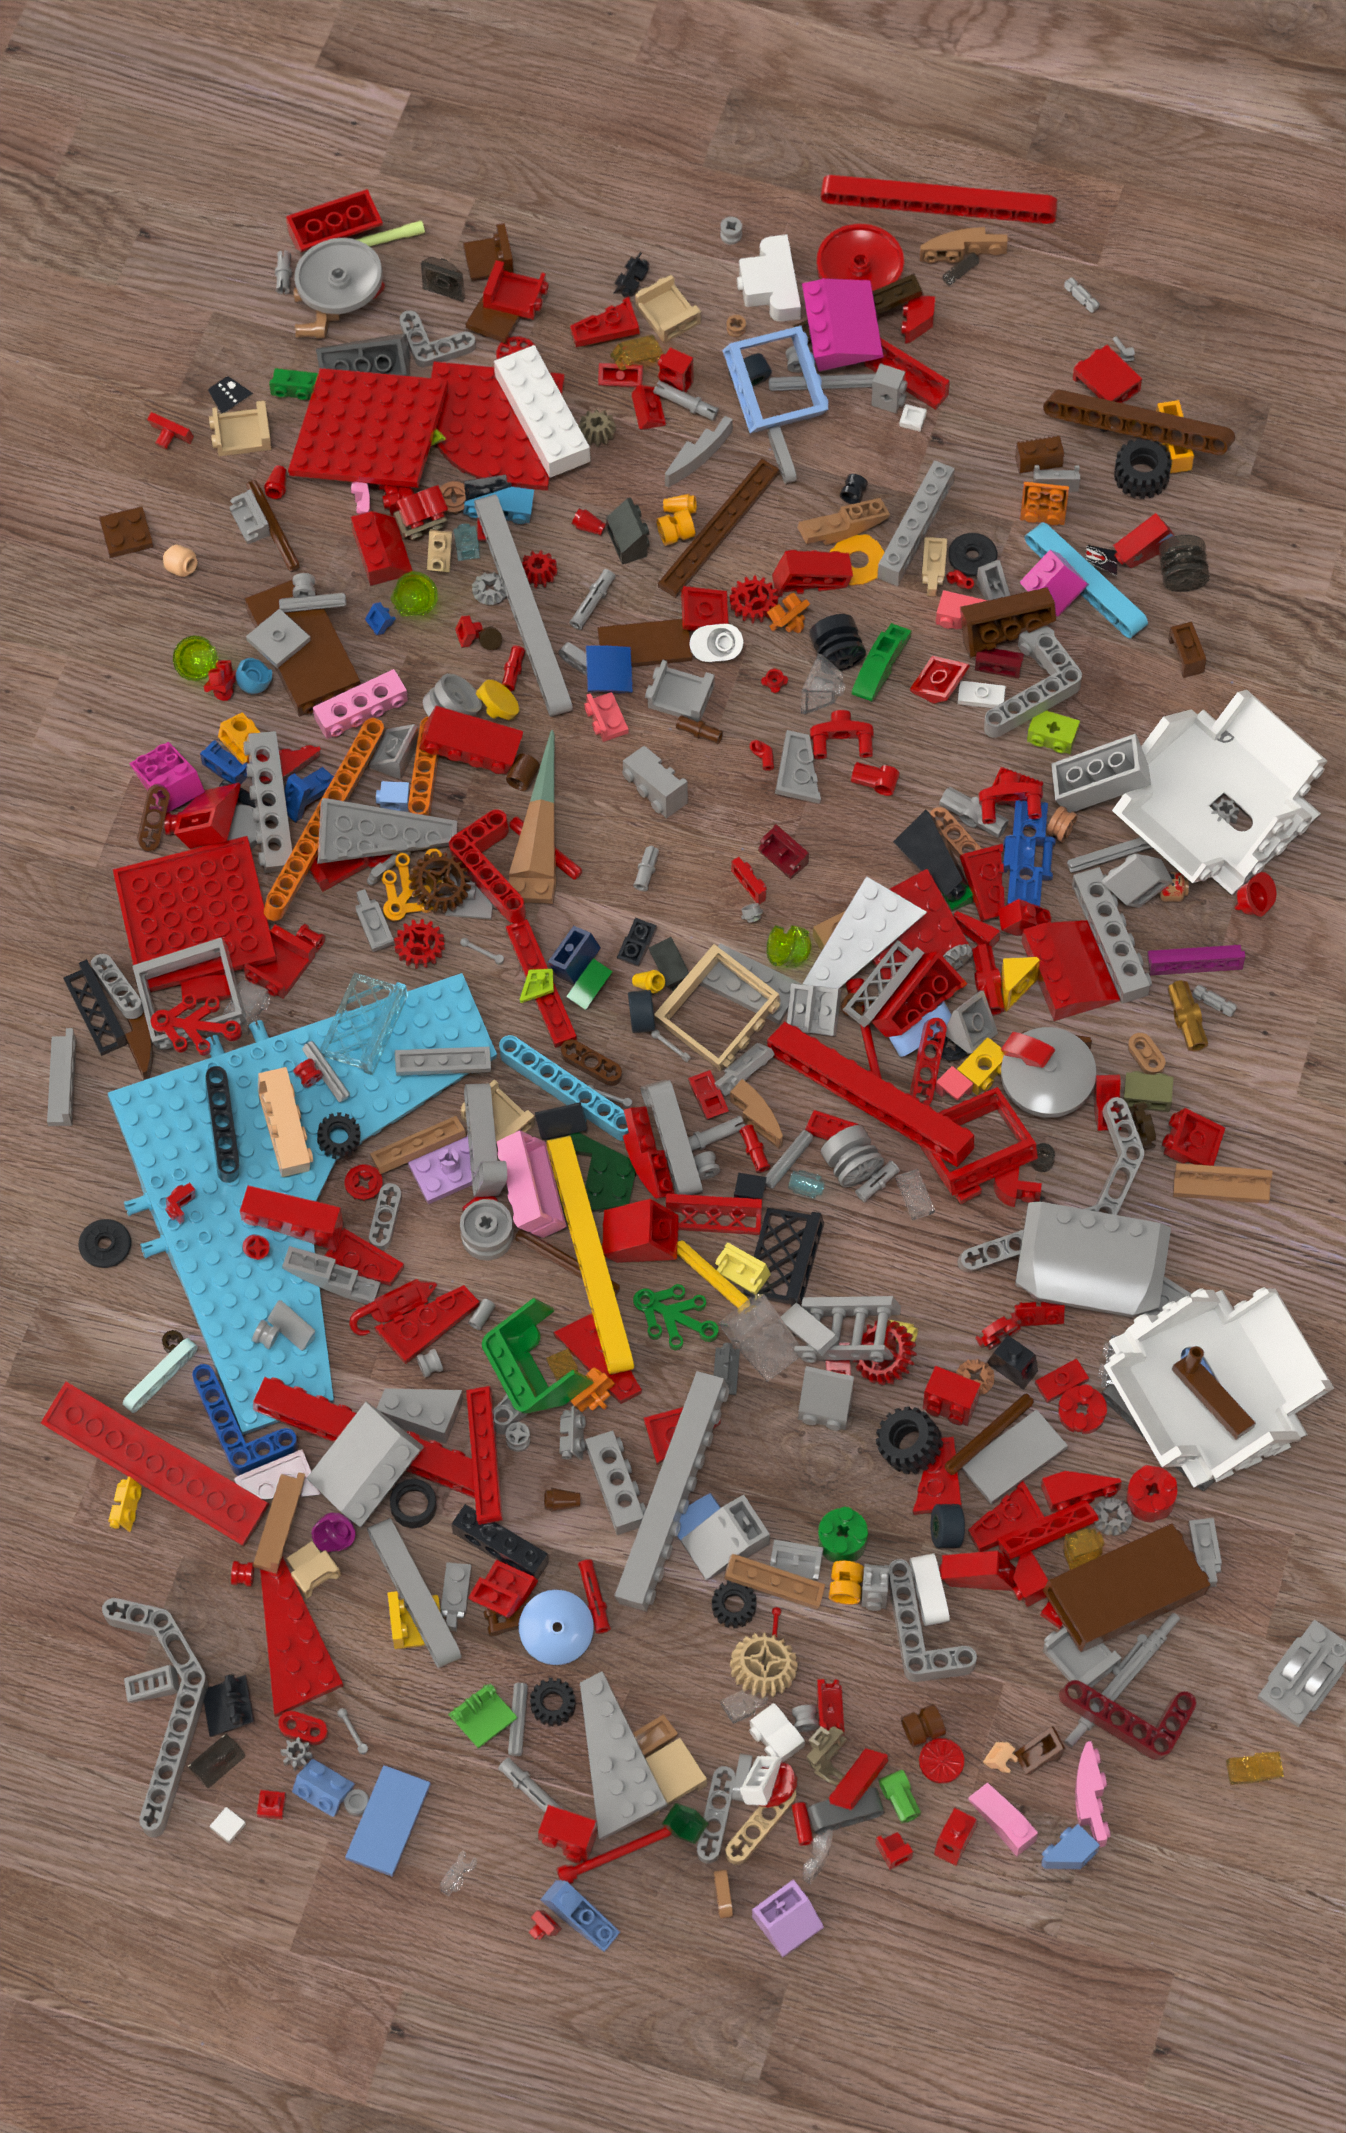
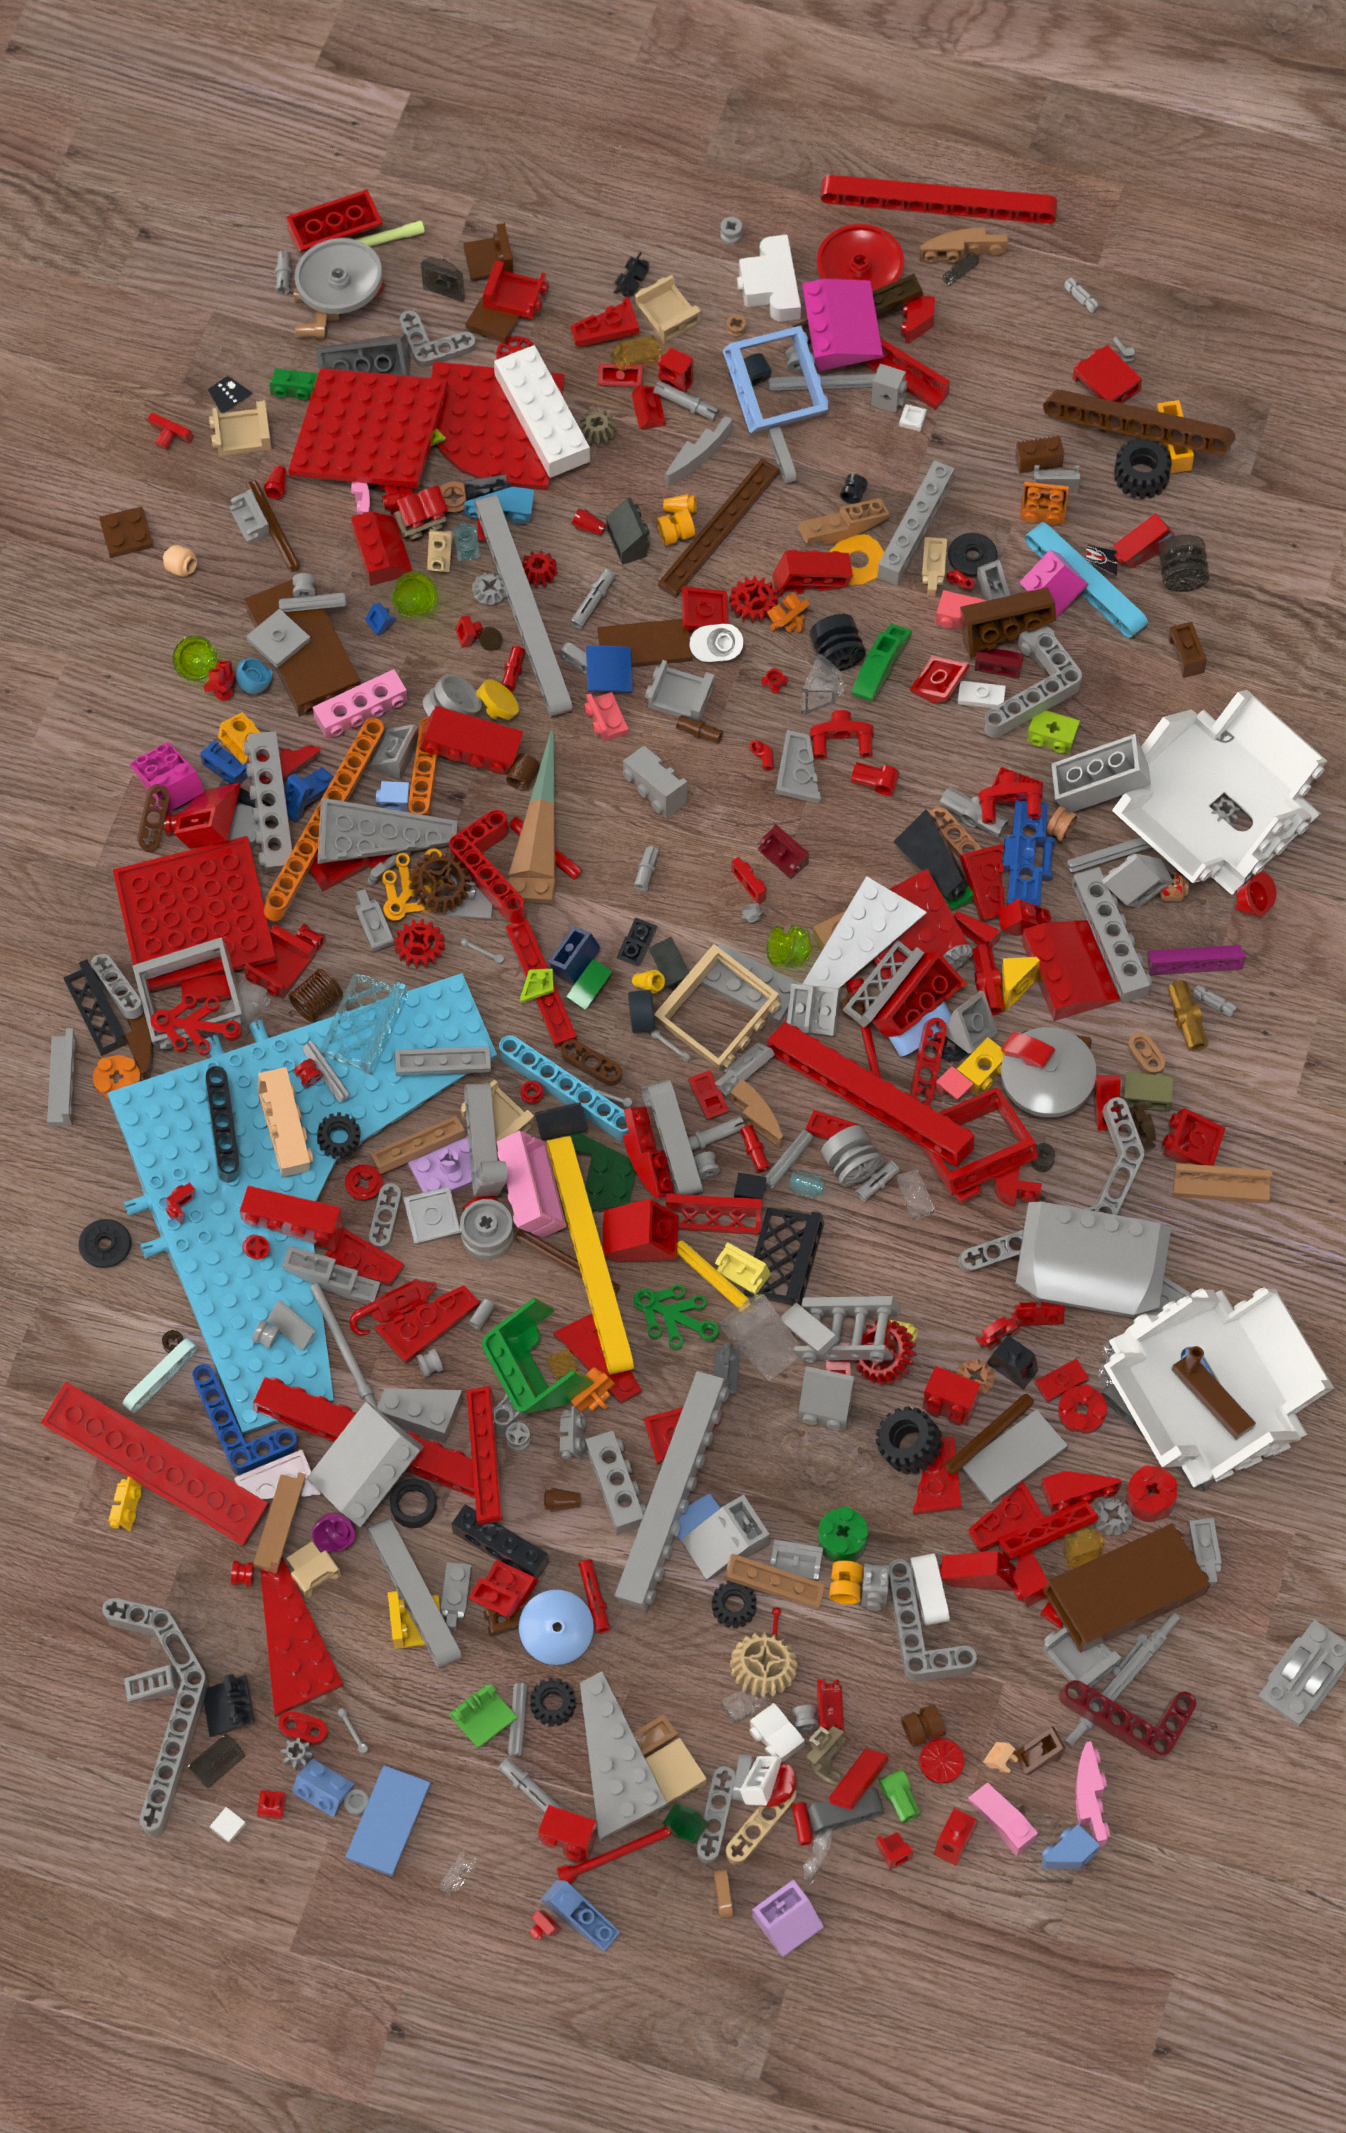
black wheel [931,1504,965,1548] -> none
clear yellow slope [1226,1752,1284,1785] -> none
none -> orange plate [93,1055,141,1101]
none -> reddish brown piece [289,968,343,1022]
none -> light grey bar [310,1283,378,1409]
none -> light grey plate [403,1186,461,1245]
none -> red plate [520,1081,544,1104]

